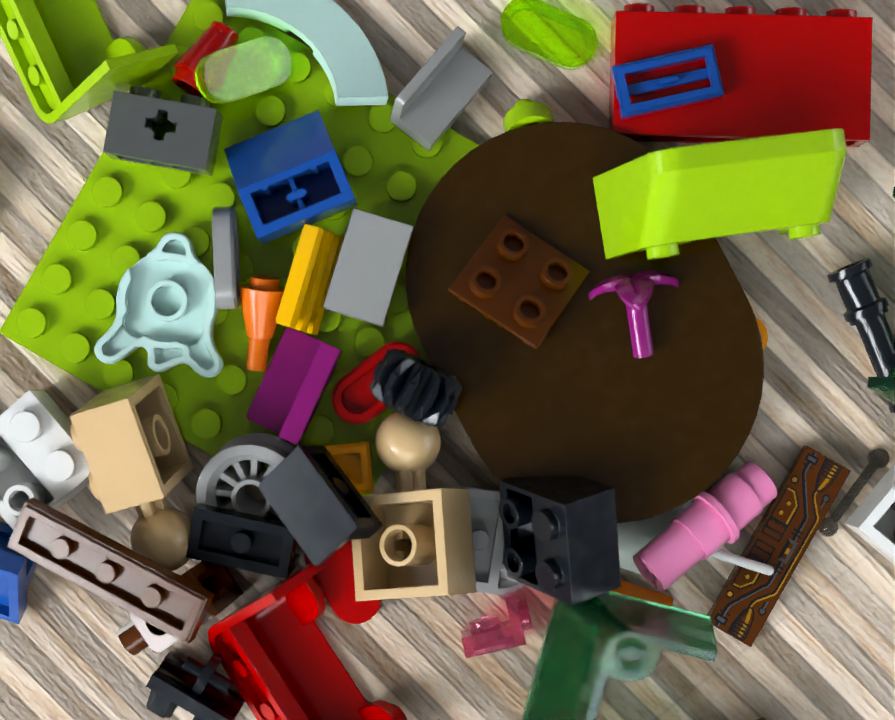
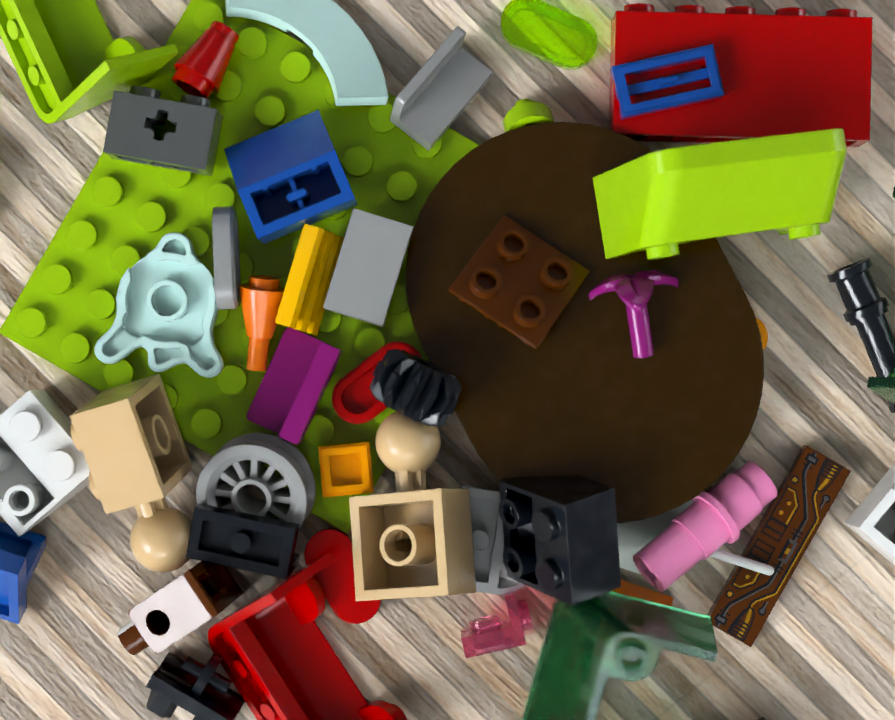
tile [7,498,214,644] -> none
clear neon green tile [195,36,292,104] -> none
black panel [259,445,383,566] -> none
clear smoke hinge [818,448,890,537] -> none

